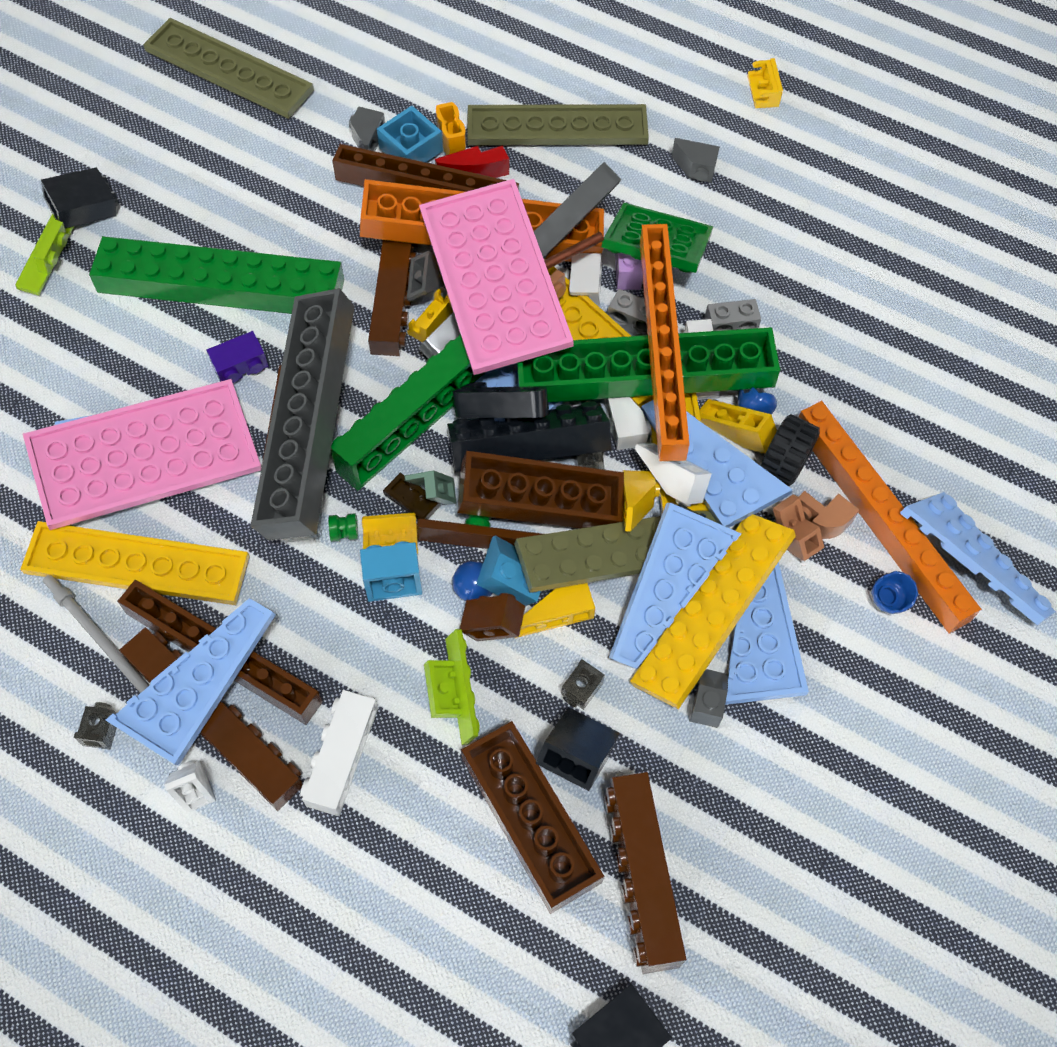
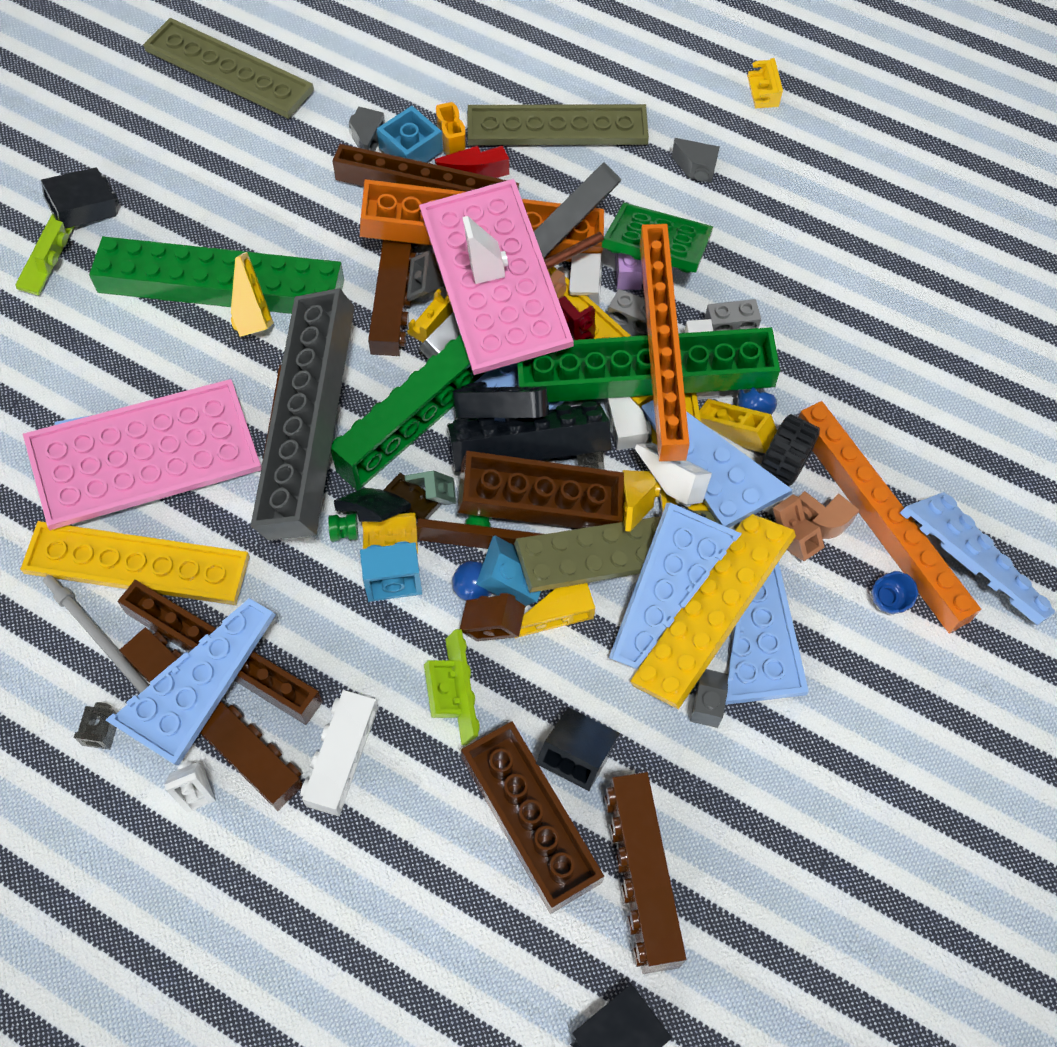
dark purple piece [206,331,269,383] -> none
clear smoke brick [561,659,605,710] -> none
none -> yellow slope [231,252,274,337]
none -> black slope [334,488,411,522]
none -> white slope [463,216,508,284]
none -> dark red bracket [558,296,595,340]

